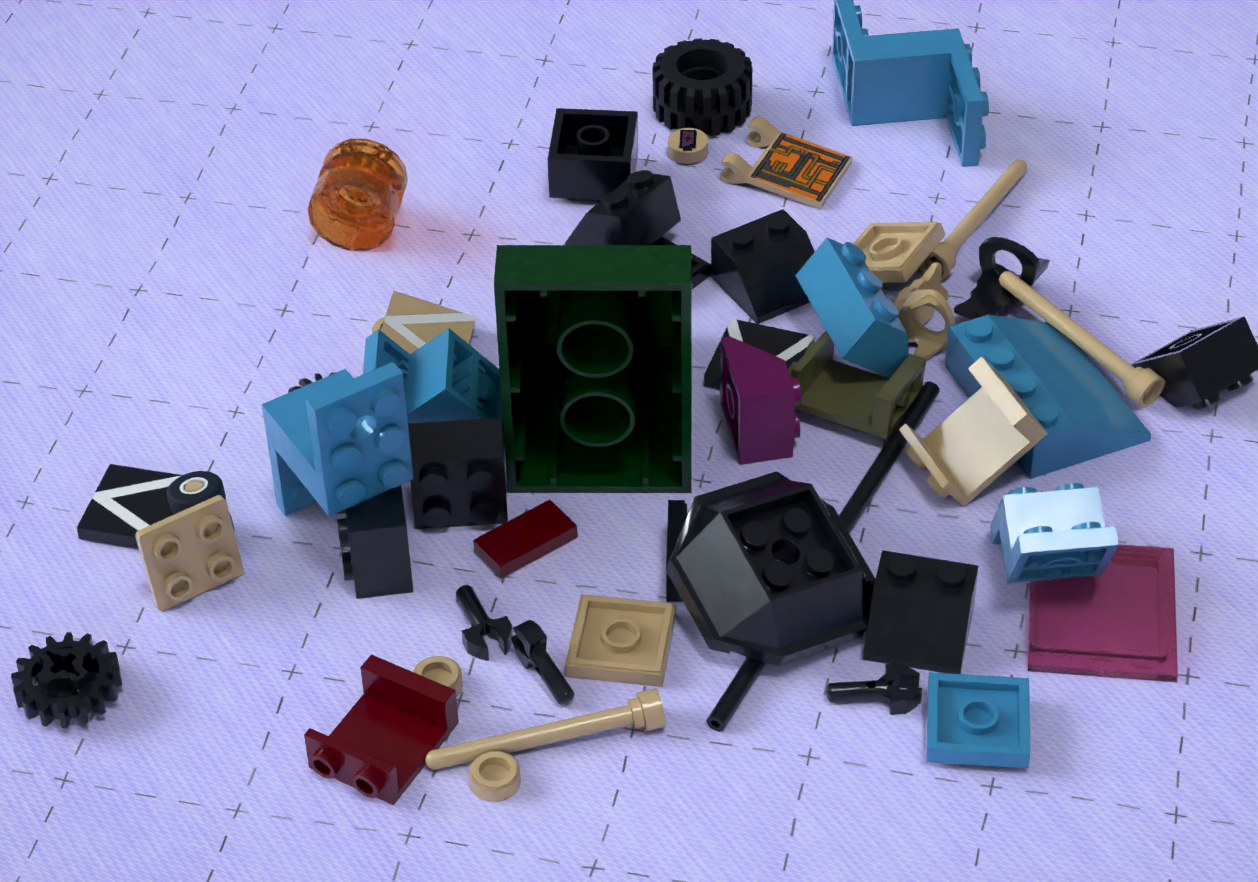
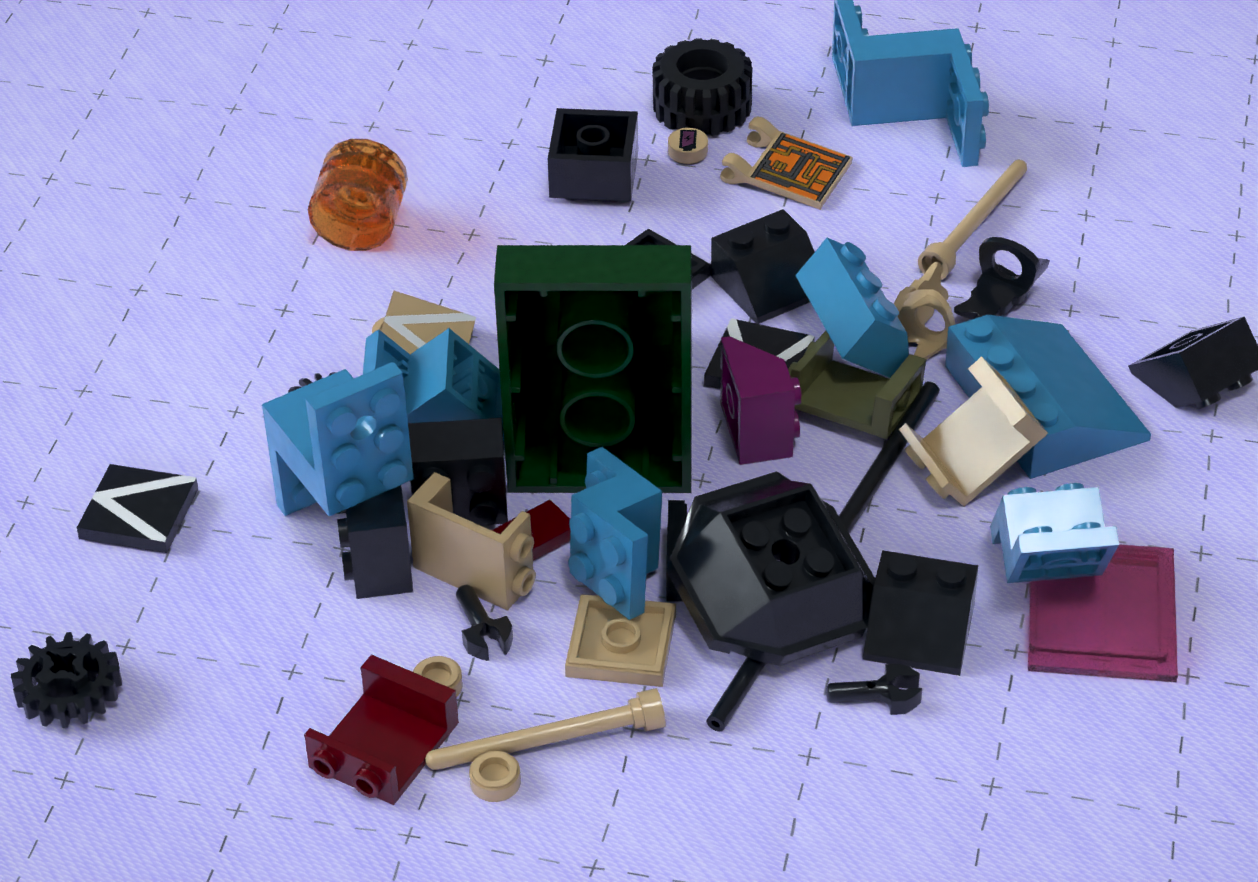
tan plate [135,471,244,611] -> none
black bar [511,620,575,705] -> none
black slope [565,170,681,245] -> none
tan tile [853,222,946,283] -> none
dark azure plate [926,672,1030,768] -> none
tan piece [999,271,1165,408] -> none
none -> tan panel [407,472,536,611]
none -> dark azure bracket [568,447,662,620]

